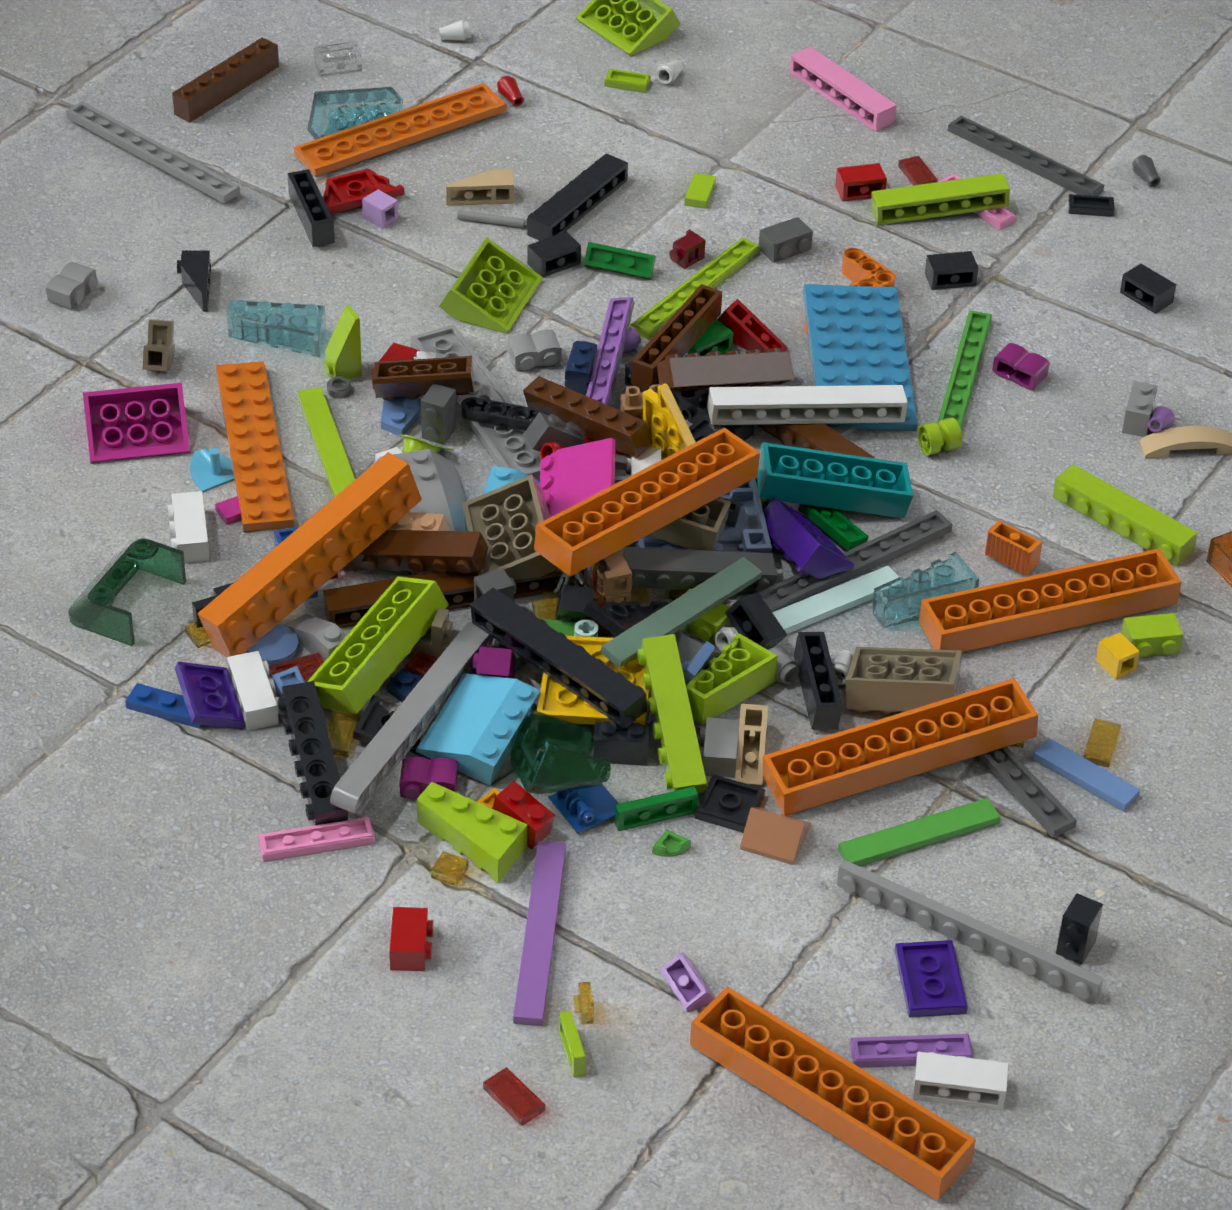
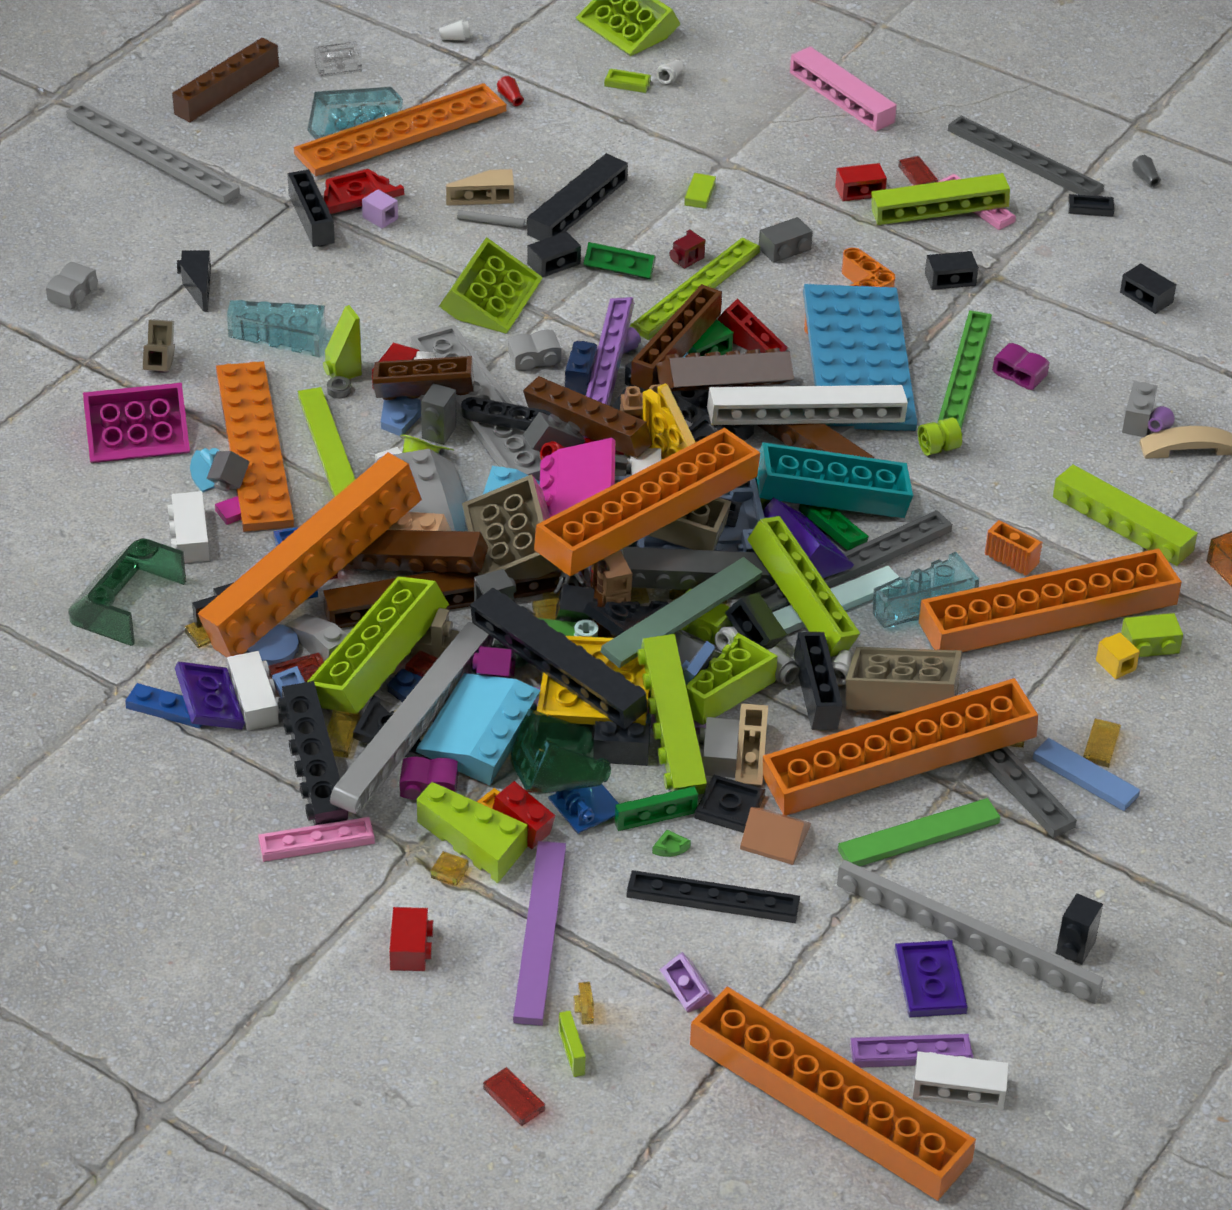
none -> dark grey brick [206,451,250,492]
none -> black tile [626,870,800,923]
none -> lime brick [747,516,861,657]

